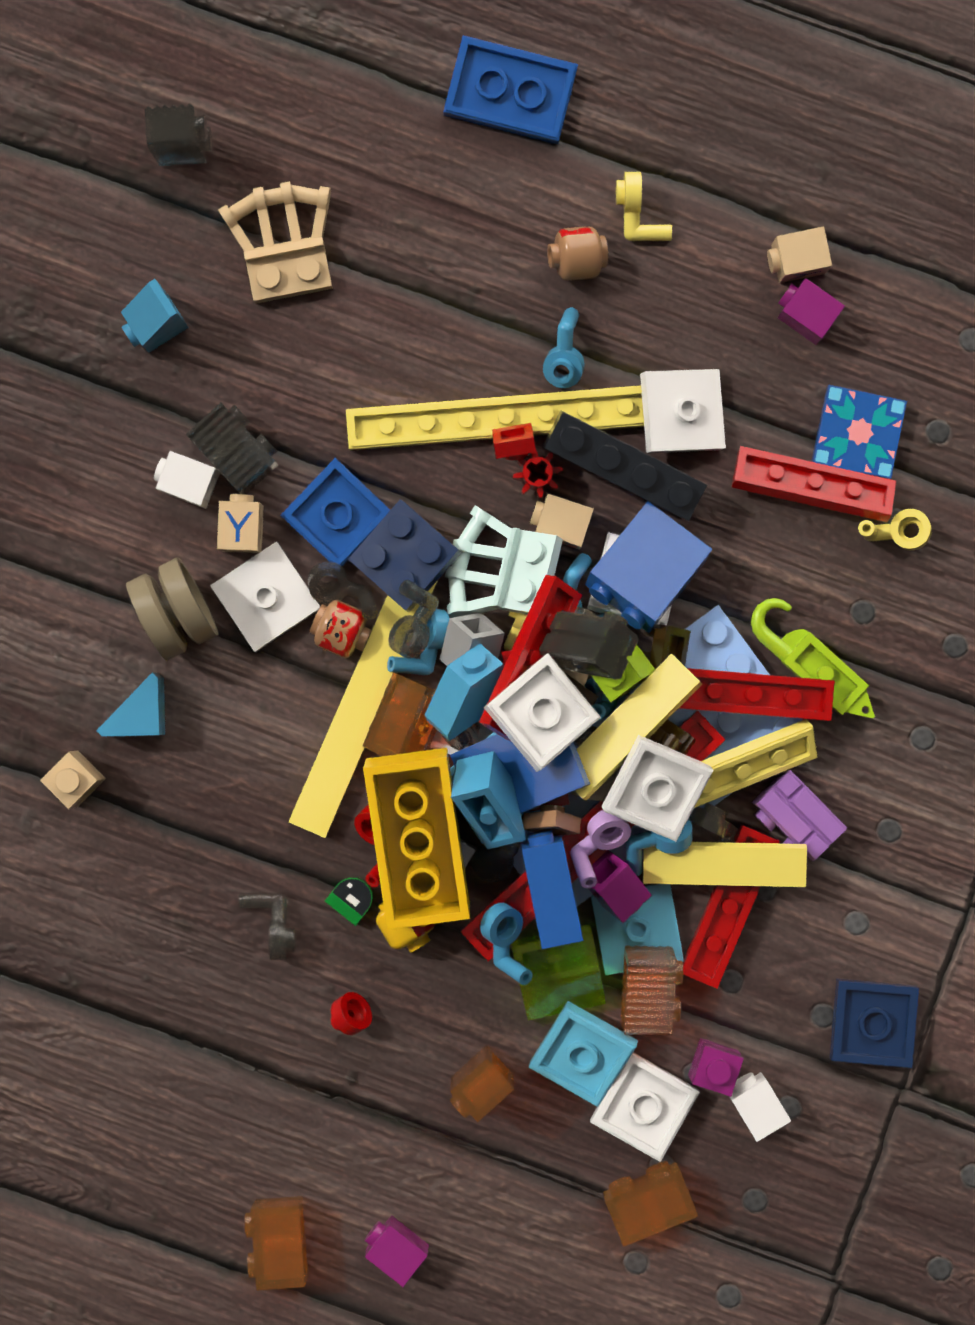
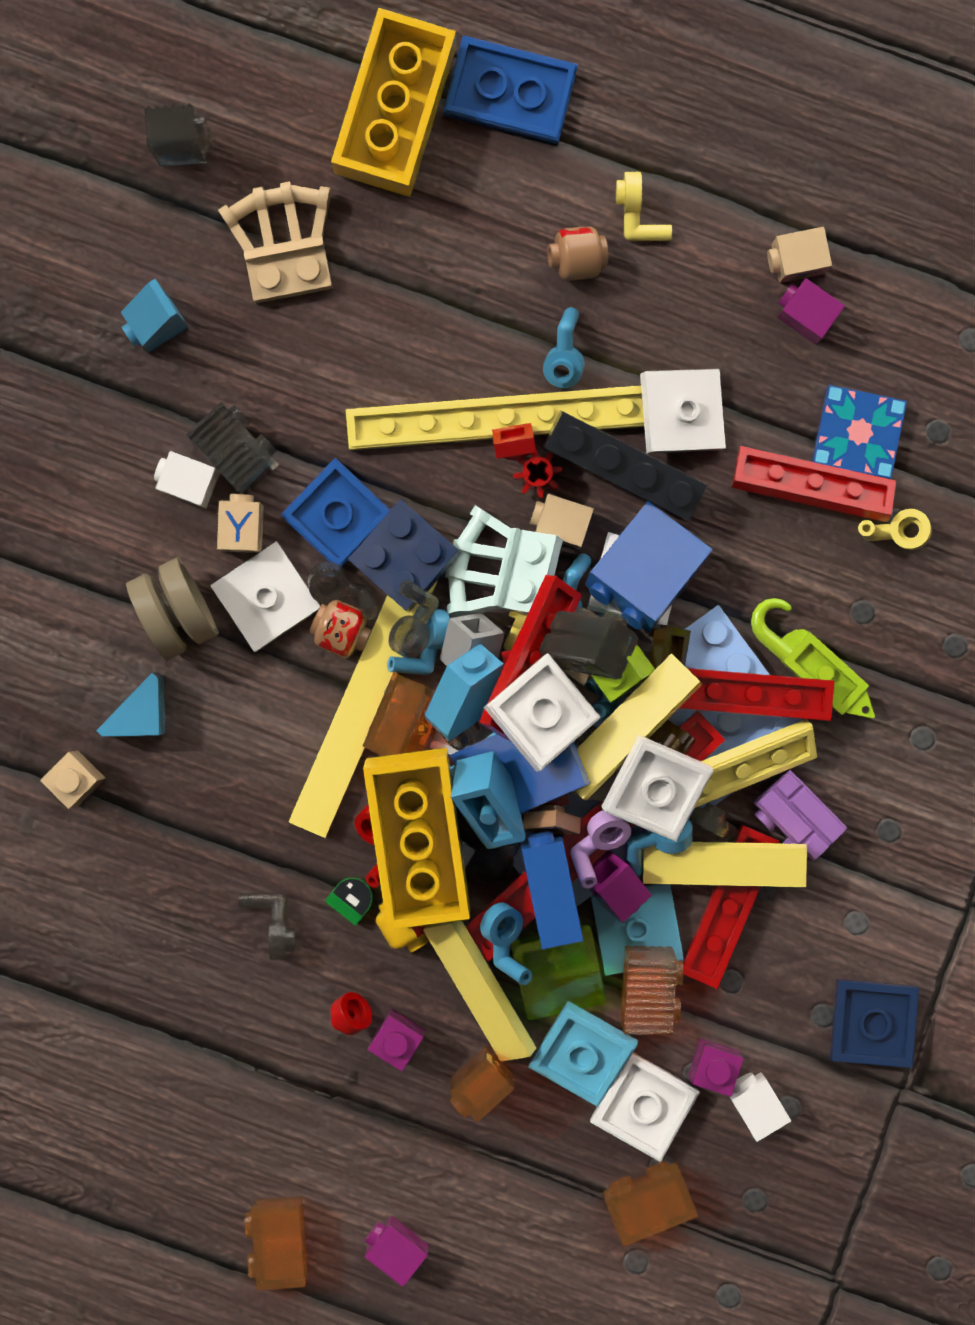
none -> yellow brick [331,8,457,197]
none -> magenta brick [368,1008,425,1072]
none -> light yellow tile [423,920,537,1061]

